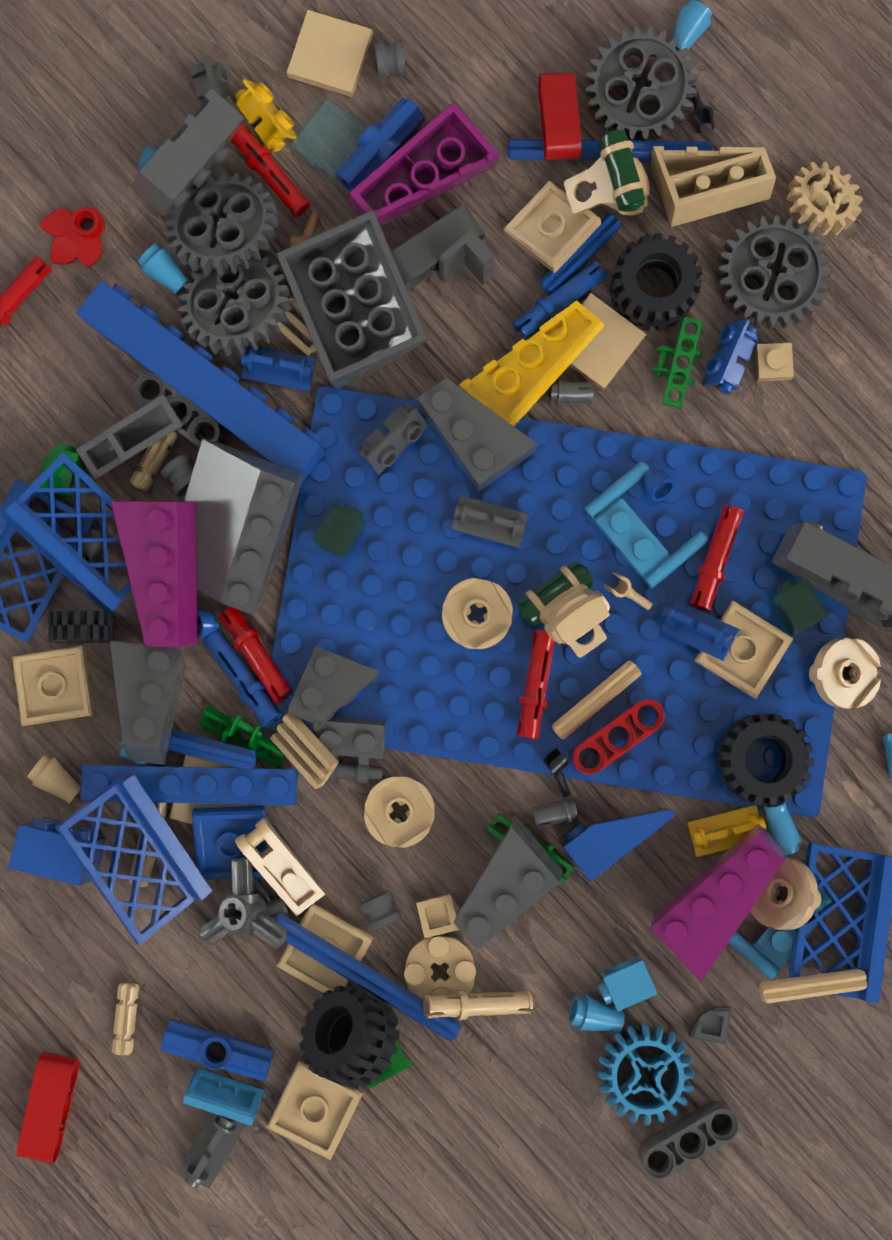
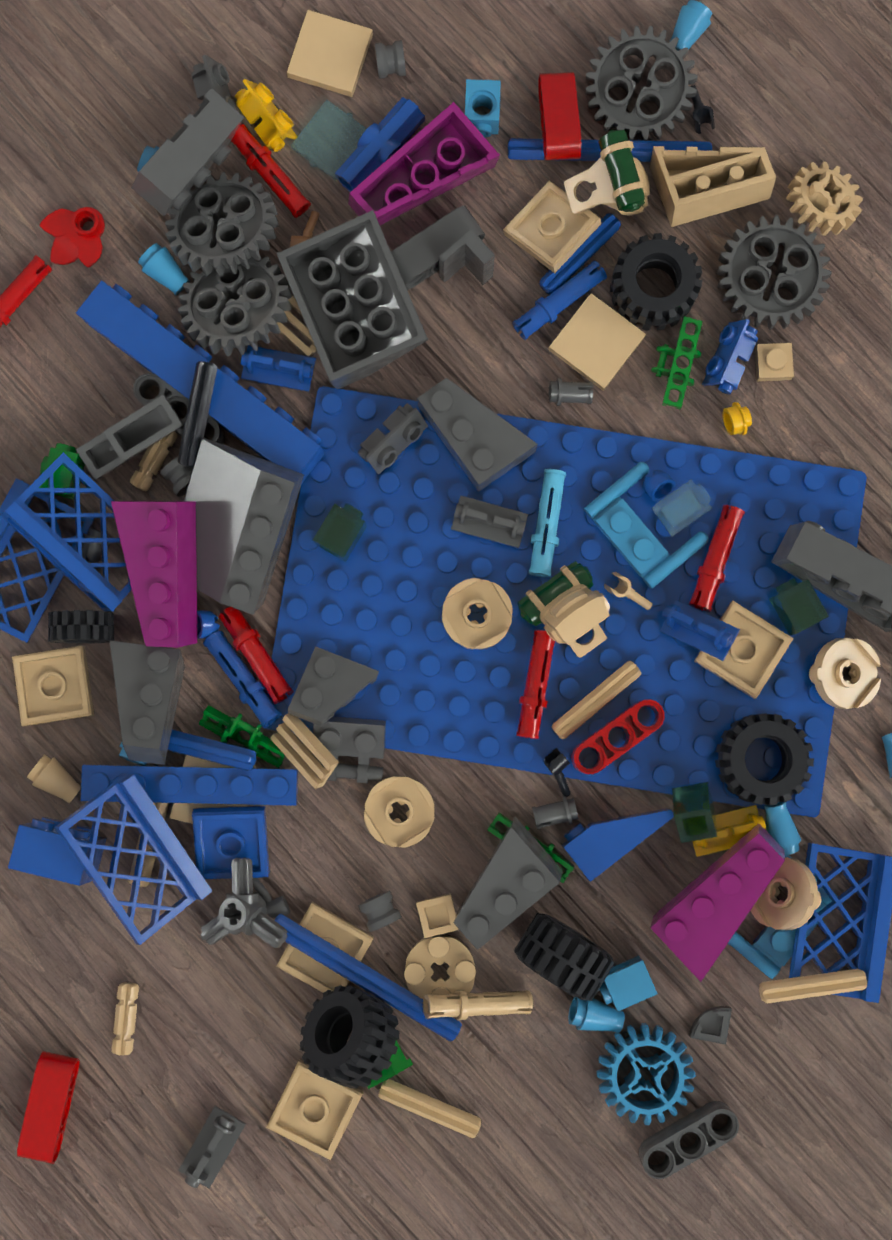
blue piece [160,1019,275,1082] -> none
dark azure plate [183,1068,265,1126] -> none
tan plate [235,818,325,916] -> none
yellow wing [459,301,604,426] -> none
none -> black axle [177,361,217,467]
none -> tan axle [378,1079,481,1138]
none -> dark azure brick [465,79,501,138]
none -> black tyre [514,913,615,1001]
none -> medium azure pin [529,469,566,577]
none -> clear light blue brick [652,479,712,537]
none -> brick [672,782,717,843]
none -> yellow plate [722,402,752,435]

